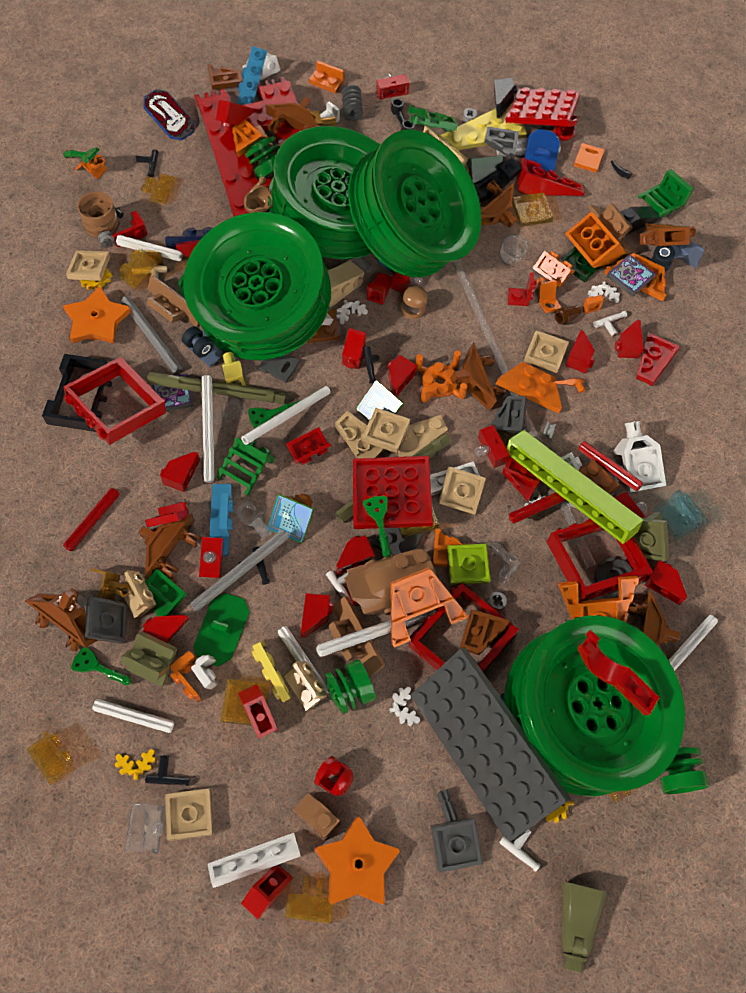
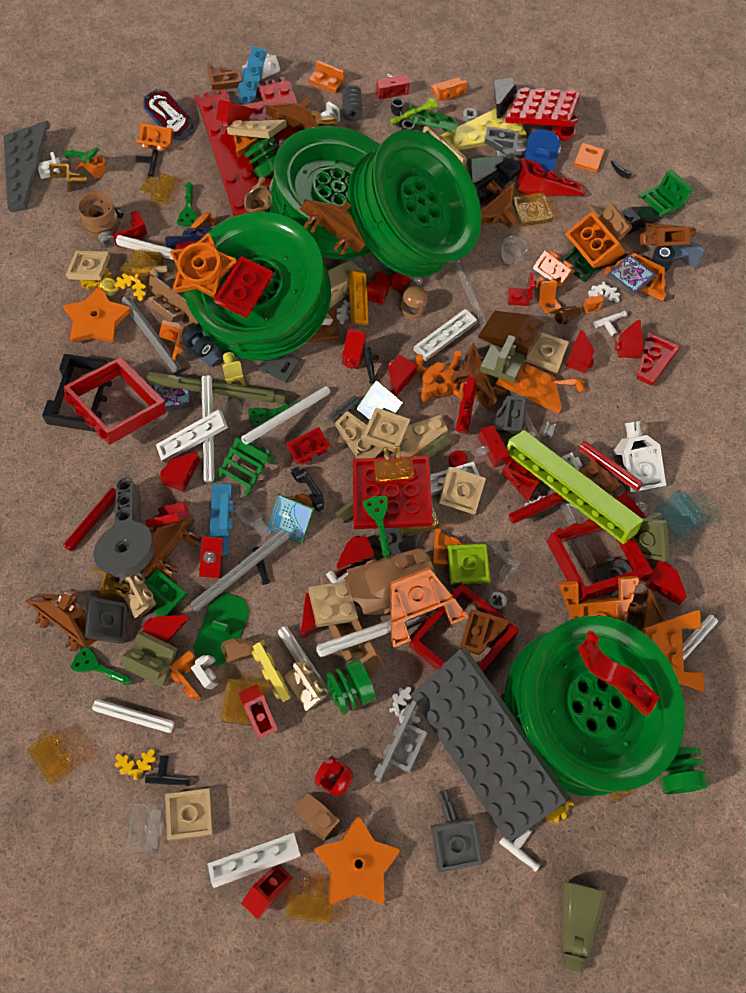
none -> dark grey wing [4,121,50,212]
none -> white bracket [38,152,61,179]
none -> pearl gold bracket [49,164,87,192]
none -> dark grey beam [94,477,154,578]
none -> light yellow tile [100,277,119,296]
none -> yellow animal [114,273,147,301]
none -> orange bracket [136,123,173,151]
none -> white plate [156,410,228,462]
none -> orange bracket [158,319,184,361]
none -> orange plate [170,233,237,298]
none -> green piece [177,182,197,227]
none -> orange bar [190,212,216,229]
none -> red plate [214,256,274,318]
none -> medium nougat rock [221,638,255,664]
none -> tan wing [227,120,287,138]
none -> black bar [291,467,324,512]
none -> dark orange connector [300,200,366,255]
none -> tan plate [308,582,358,627]
none -> dark grey axle [328,396,360,423]
none -> light orange tile [349,271,368,326]
none -> clear yellow hinge [374,446,414,482]
none -> light grey bracket [374,700,427,784]
none -> lime piece [390,98,437,126]
none -> white plate [414,309,477,362]
none -> orange bracket [431,77,468,101]
none -> red tile [448,450,467,468]
none -> red wing [455,377,478,435]
none -> reddish brown slope [478,311,545,360]
none -> olive bracket [480,335,525,383]
none -> orange wing [641,610,704,691]

